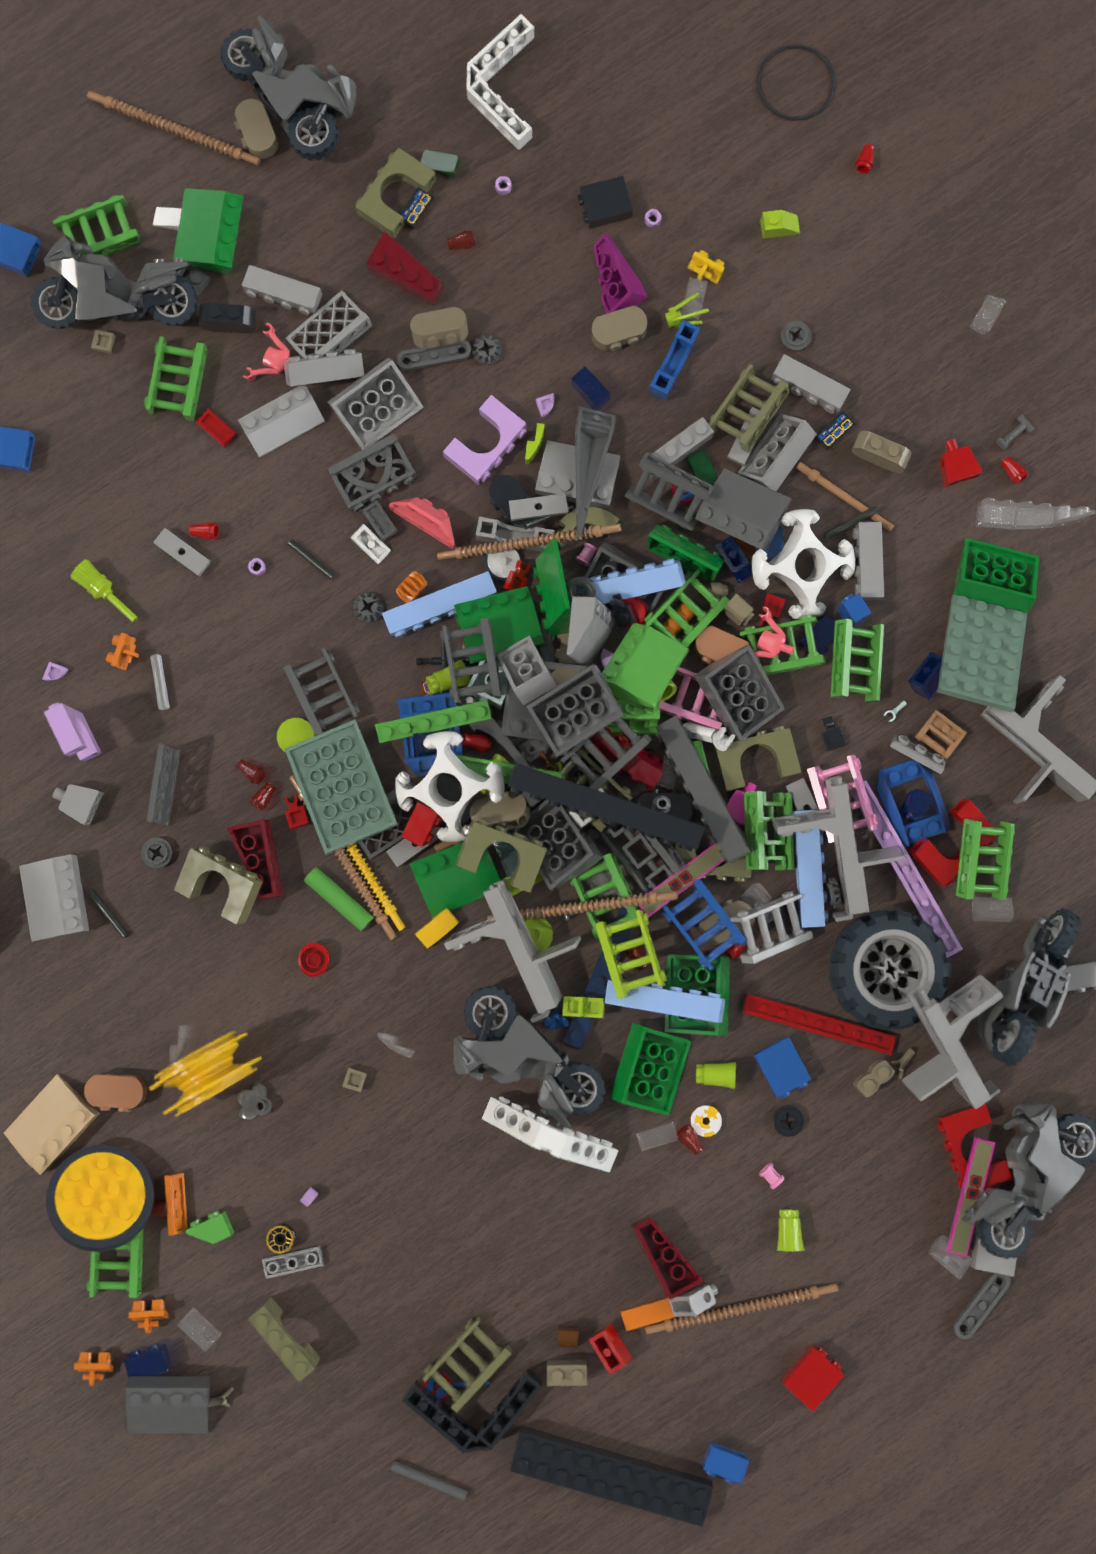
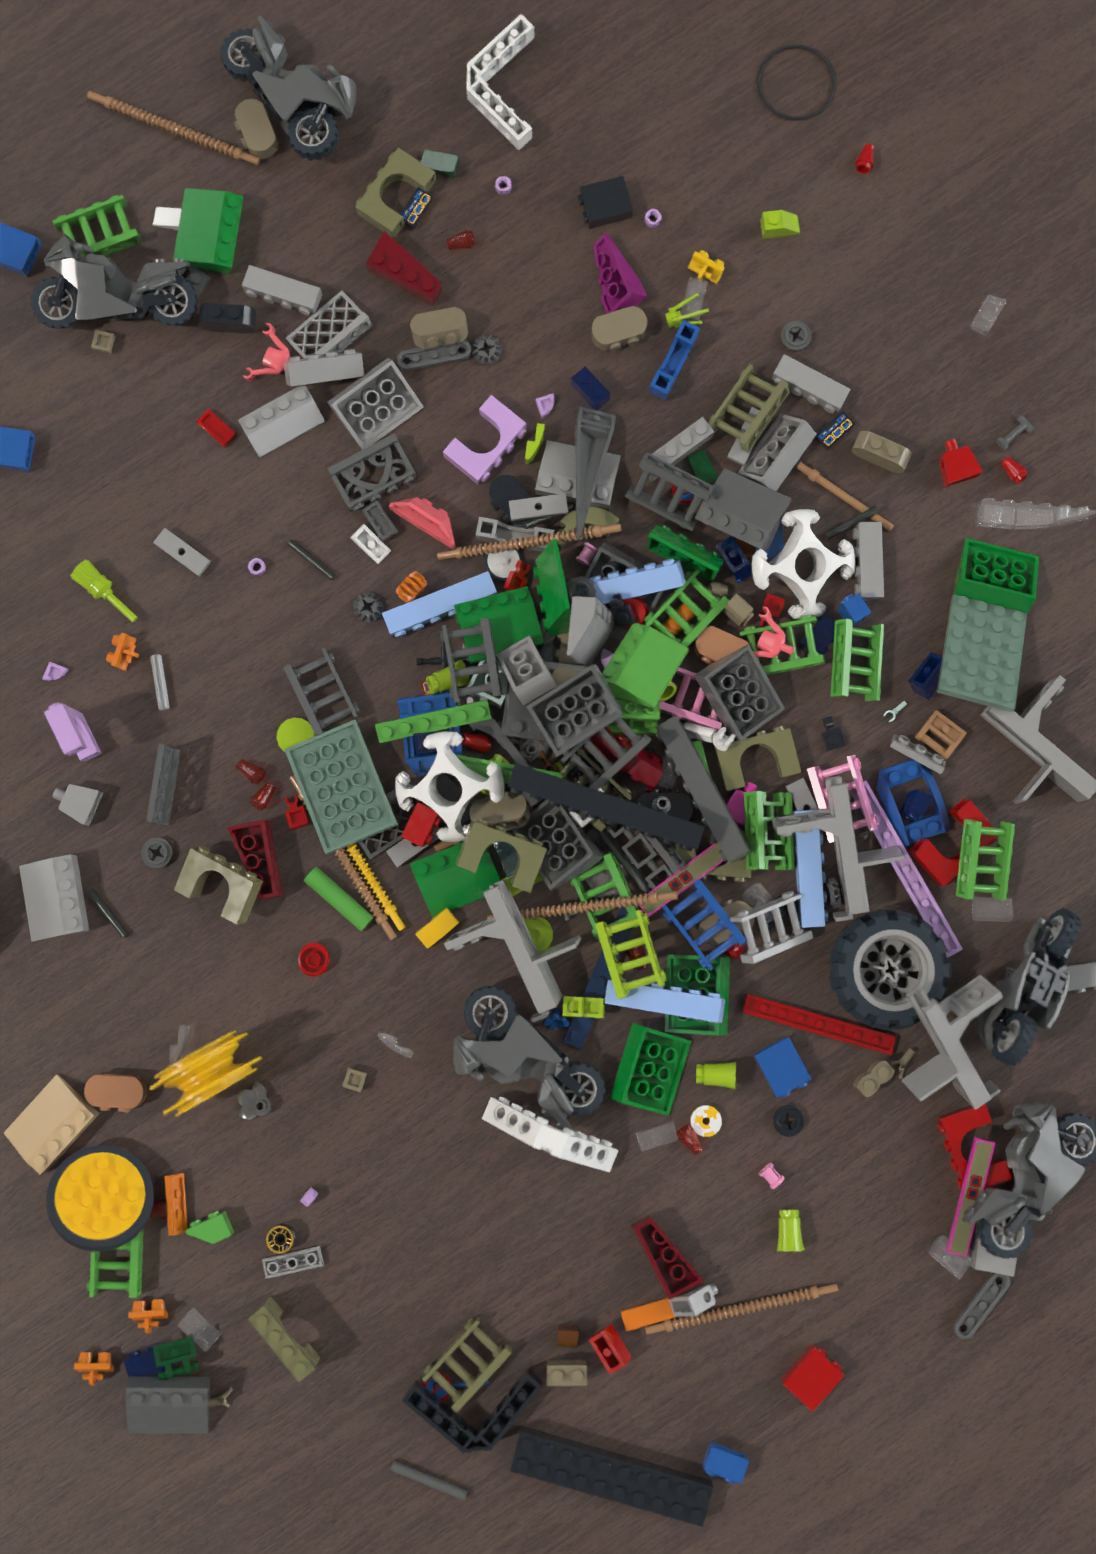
bright green fence [144,336,208,422] -> none
red cone [189,522,219,541] -> none
none -> dark green plate [153,1335,199,1380]

